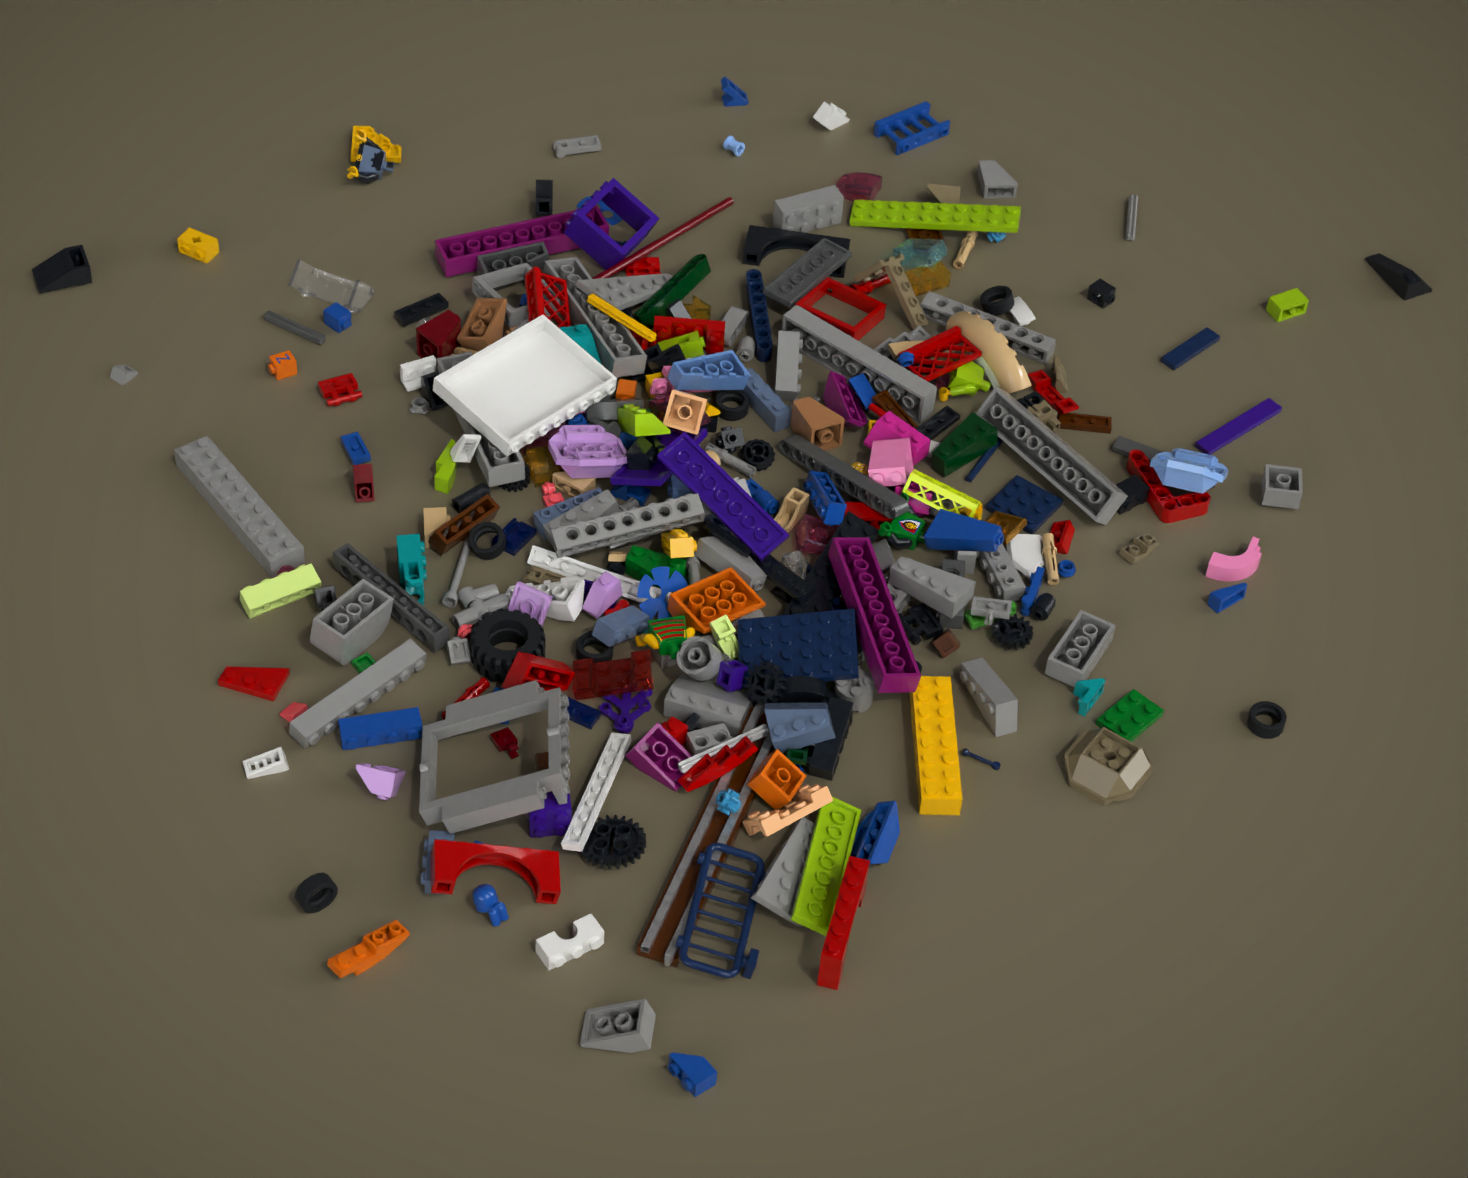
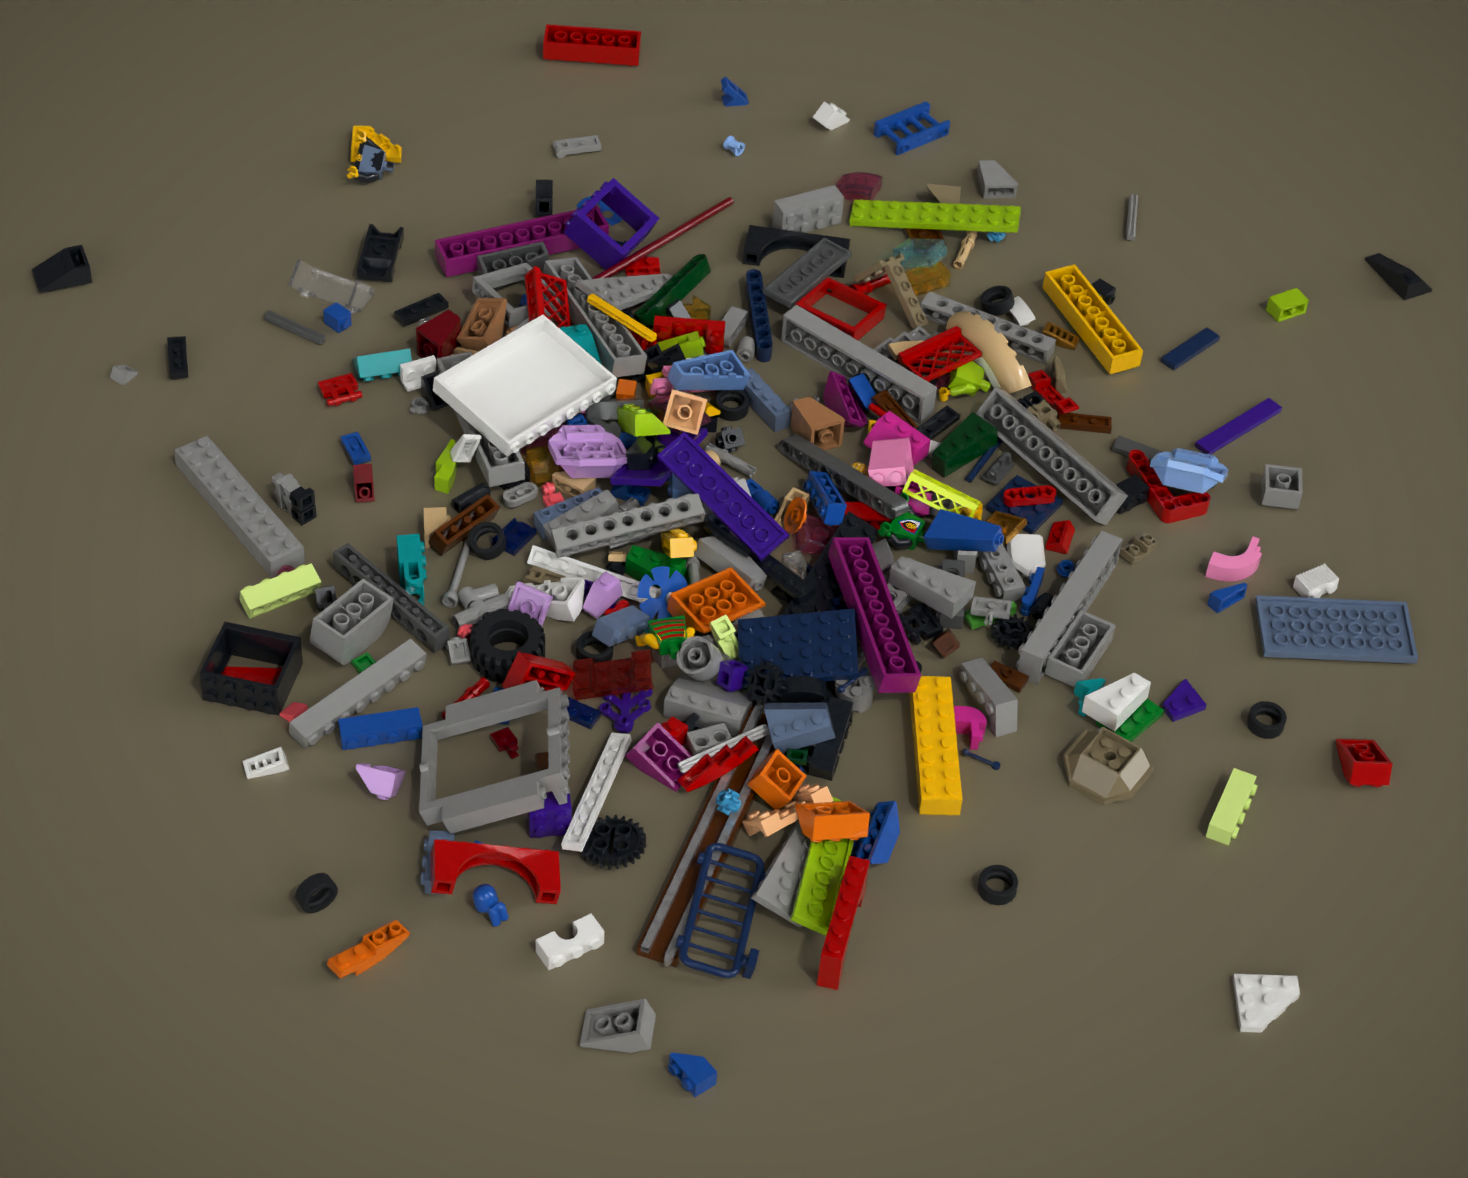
yellow brick [177,227,219,264] -> none
orange brick [268,350,297,381] -> none
black piece [739,439,775,472] -> none
light grey wedge [775,331,803,401] -> none
blue plate [897,352,915,367] -> none
tan pin [1042,533,1060,585] -> none
none -> black plate [167,336,189,379]
none -> black window [200,621,303,716]
none -> hips [272,472,317,526]
none -> teal slope [353,349,412,382]
none -> black piece [357,224,404,282]
none -> light grey plate [503,482,537,507]
none -> red brick [543,24,641,66]
none -> orange dish [784,497,807,534]
none -> orange slope [795,801,870,842]
none -> dark blue hinge [837,667,868,693]
none -> dark pink brick [954,706,987,750]
none -> black tyre [977,865,1018,906]
none -> dark grey hinge [981,452,1015,486]
none -> reddish brown plate [990,660,1029,693]
none -> red beam [1003,485,1056,507]
none -> light grey brick [1016,531,1123,685]
none -> yellow brick [1042,264,1143,375]
none -> pearl gold slope [1042,321,1080,350]
none -> white wedge [1082,673,1151,731]
none -> dark purple wing [1162,679,1207,722]
none -> yellowish green brick [1206,768,1258,846]
none -> white plate [1233,974,1300,1033]
none -> sand blue plate [1255,595,1418,664]
none -> white brick [1293,563,1339,598]
none -> red slope [1335,739,1393,787]

